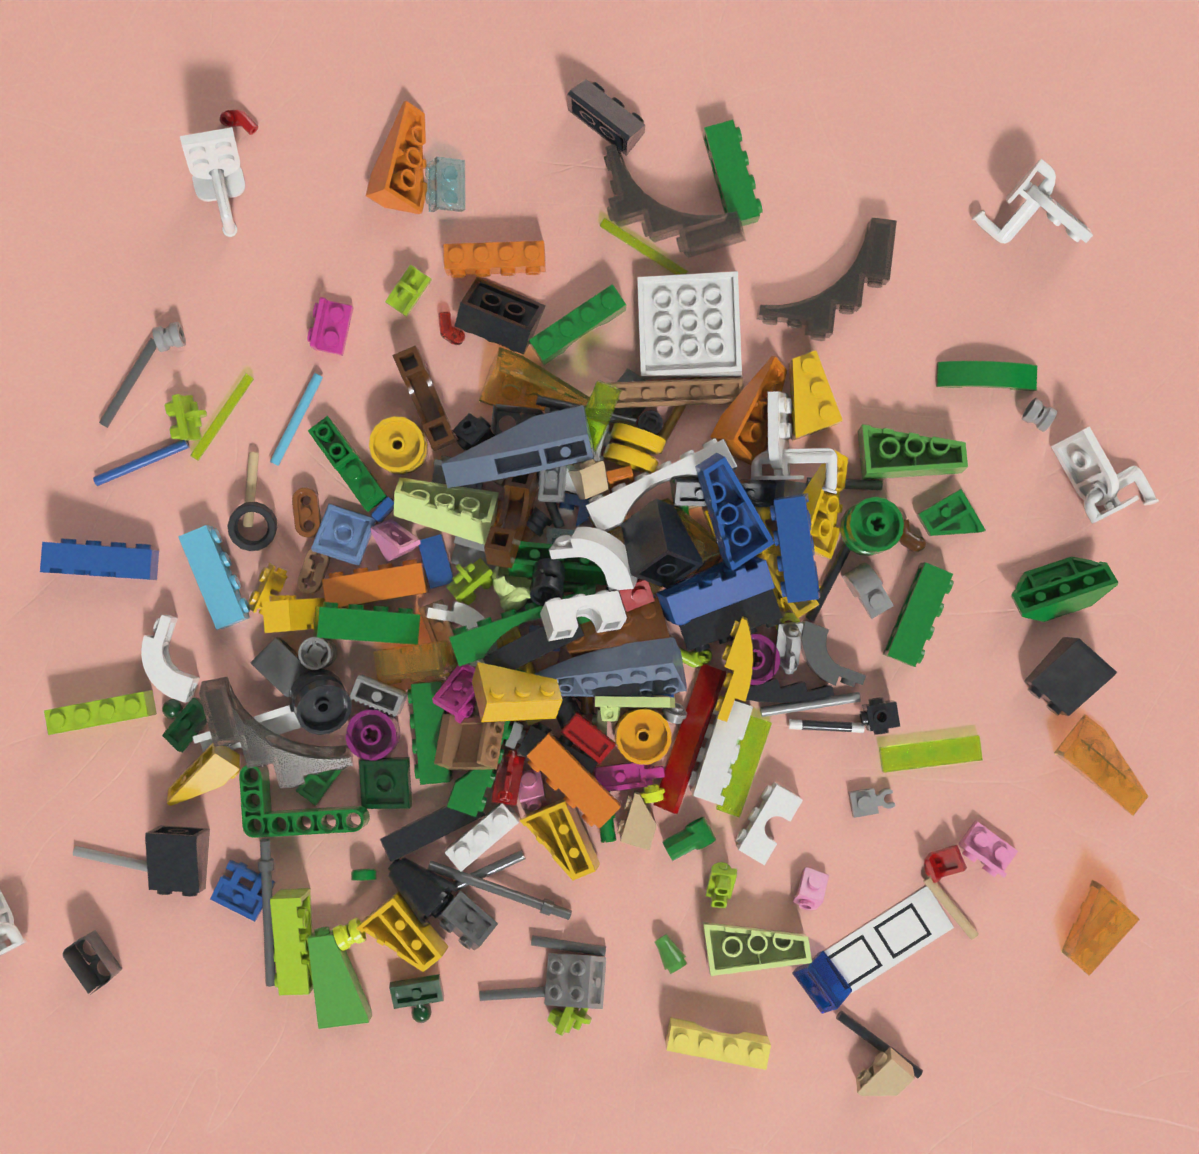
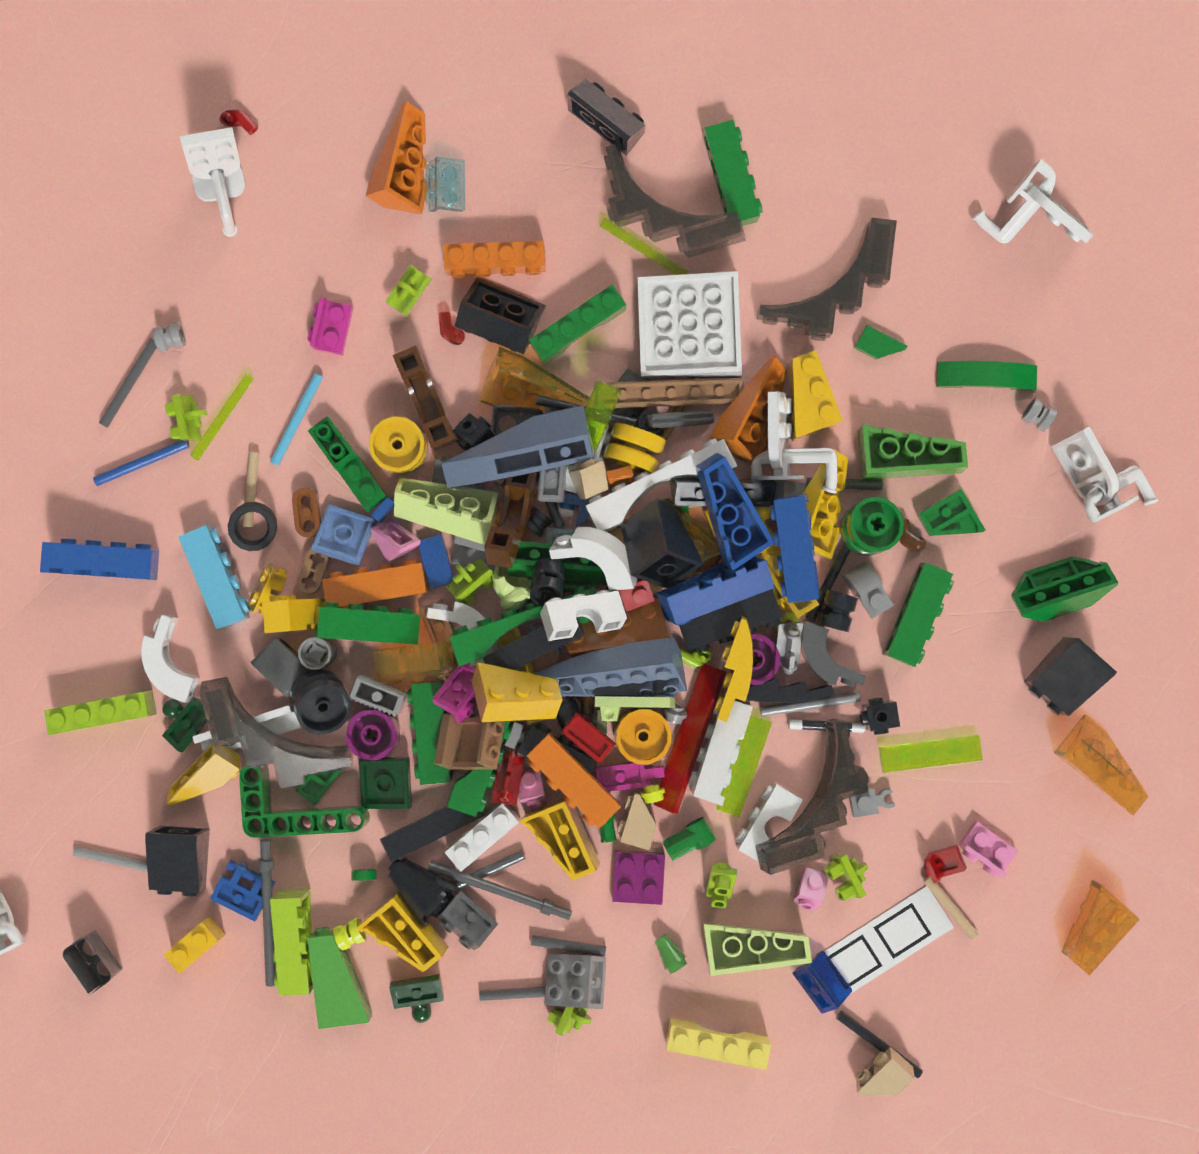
none -> yellow brick [163,916,226,974]
none -> magenta plate [612,850,665,905]
none -> dark grey axle [647,410,714,429]
none -> clear smoke arch [755,719,869,875]
none -> black wheel [817,589,858,632]
none -> lime hips [823,853,868,901]
none -> green tile [854,325,908,360]

